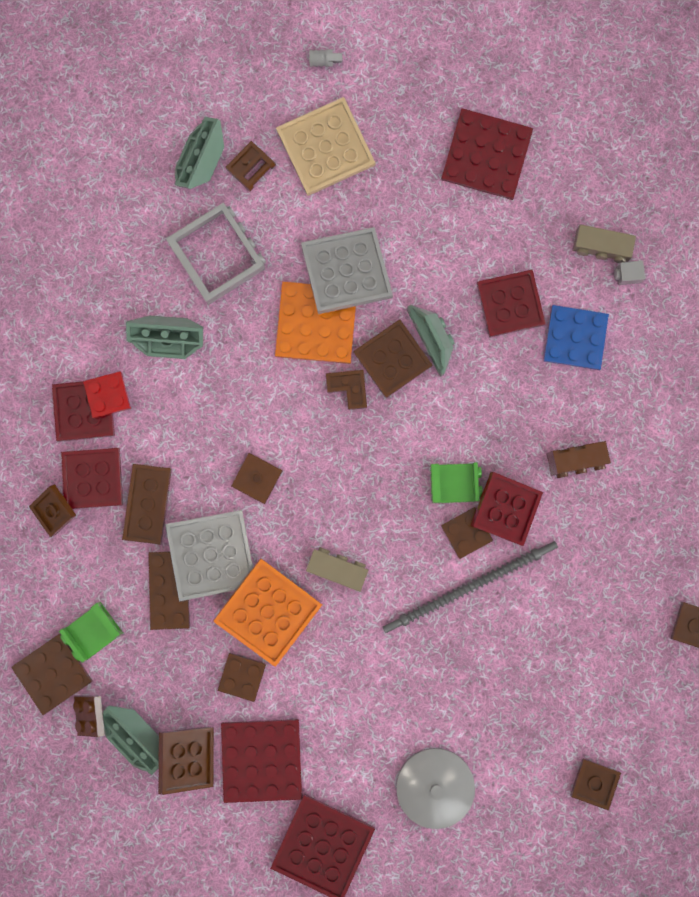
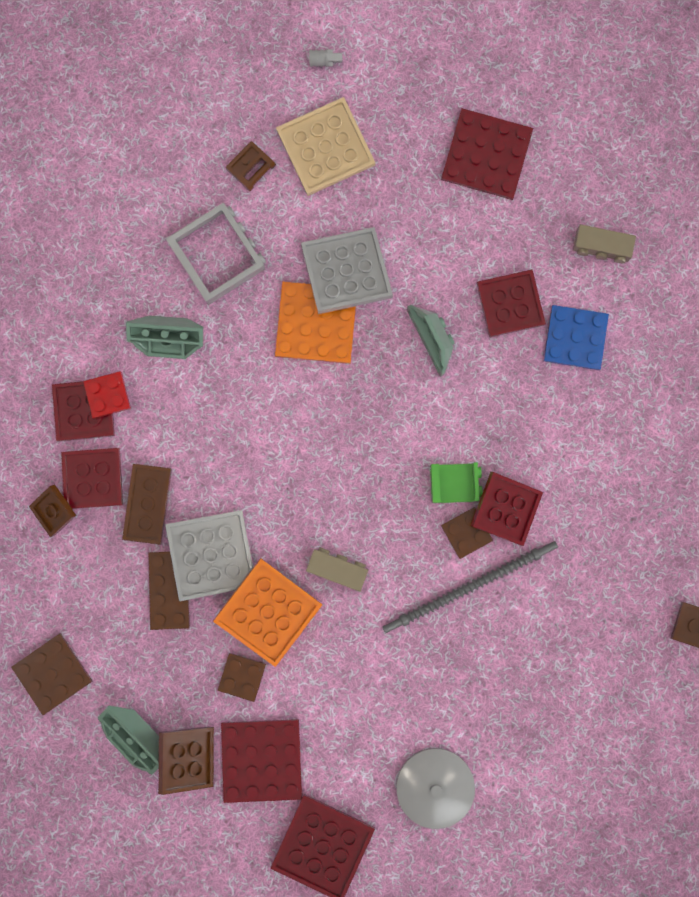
bright green panel [59,602,123,663] -> none
reddish brown plate [73,695,105,737] -> none
sand green wedge [175,117,224,189] -> none
reddish brown plate [231,453,283,504] -> none
reddish brown plate [326,370,367,410] -> none
reddish brown plate [353,319,433,398] -> none
reddish brown wedge [546,441,611,479] -> none
reddish brown plate [570,758,621,811] -> none
light grey brick [614,261,645,285] -> none

